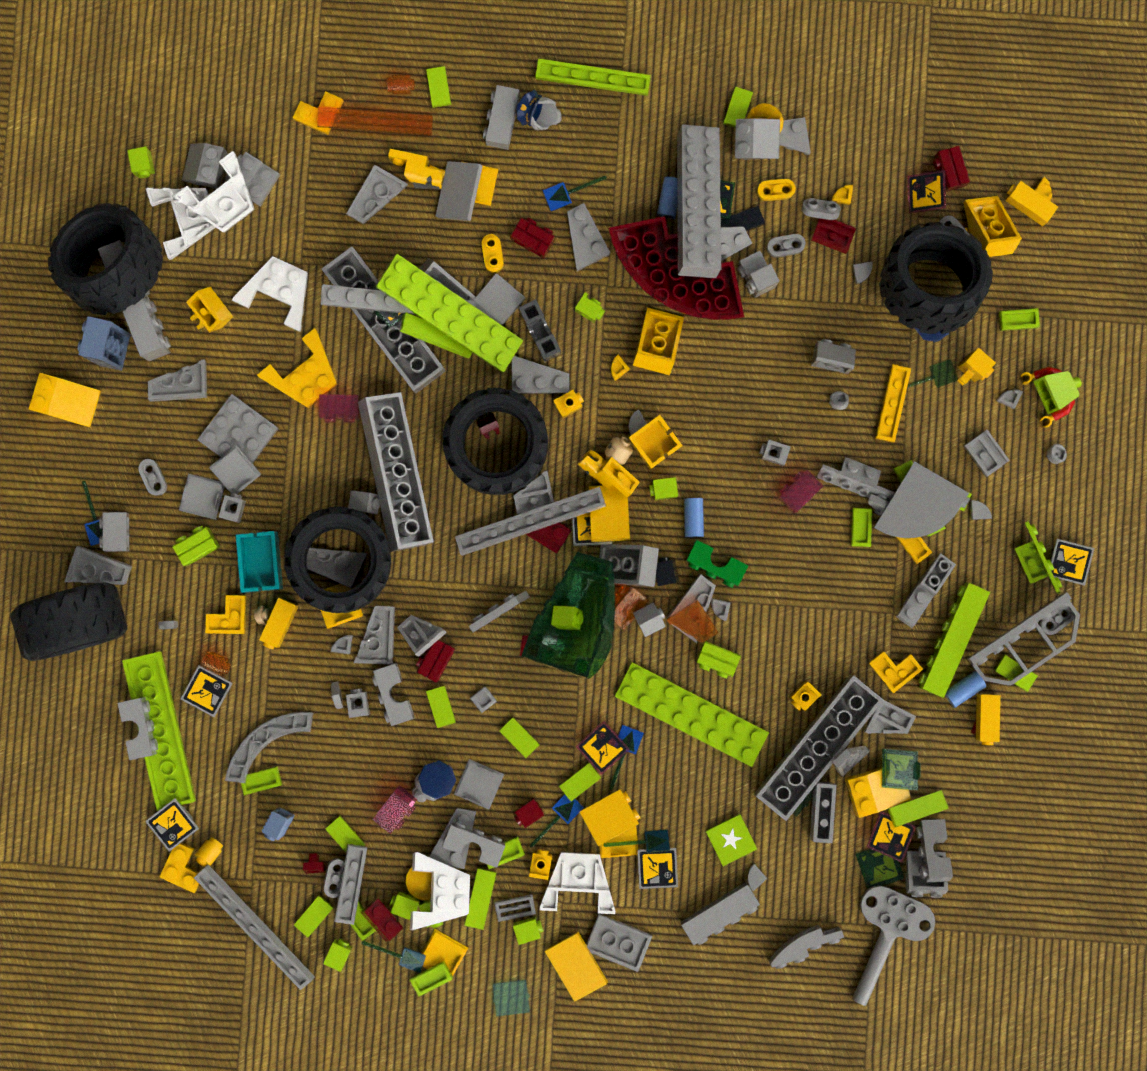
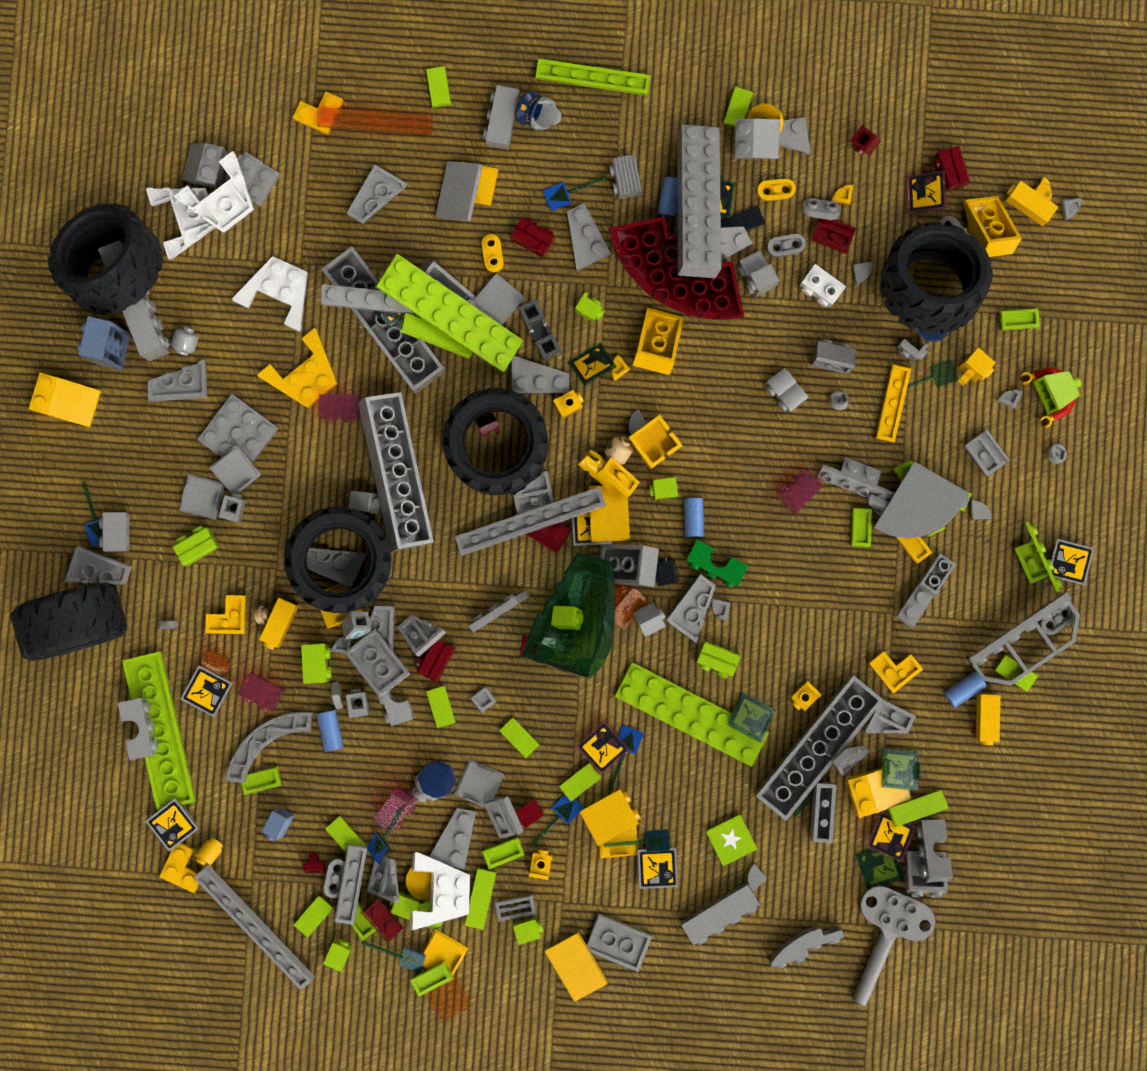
lime brick [127,146,155,178] -> none
light grey plate [138,459,167,496] -> none
yellow brick [186,287,233,333] -> none
teal piece [236,531,283,593] -> none
clear orange brick [387,75,415,95] -> none
yellow plate [388,149,445,190] -> none
light grey arch [442,821,505,868] -> none
clear light blue piece [493,980,530,1016] -> none
white wing [540,852,615,914] -> none
clear orange wing [666,600,719,643] -> none
light grey brick [759,440,791,467] -> none
lime brick [919,583,990,698] -> none
none -> light grey head [171,326,199,356]
none -> clear pink brick [238,672,286,713]
none -> lime brick [301,644,332,684]
none -> medium blue brick [316,710,344,752]
none -> light grey brick [341,611,371,640]
none -> light grey tile [344,629,410,698]
none -> piece [367,808,402,865]
none -> light grey wing [367,855,399,903]
none -> clear orange piece [427,978,472,1023]
none -> light grey plate [484,796,524,839]
none -> piece [568,343,617,386]
none -> light grey brick [609,154,642,199]
none -> clear green piece [727,692,776,743]
none -> light grey brick [765,368,808,413]
none -> white brick [800,264,846,308]
none -> dark red brick [850,126,881,156]
none -> light grey bracket [896,339,929,362]
none -> light grey tile [1061,198,1081,221]

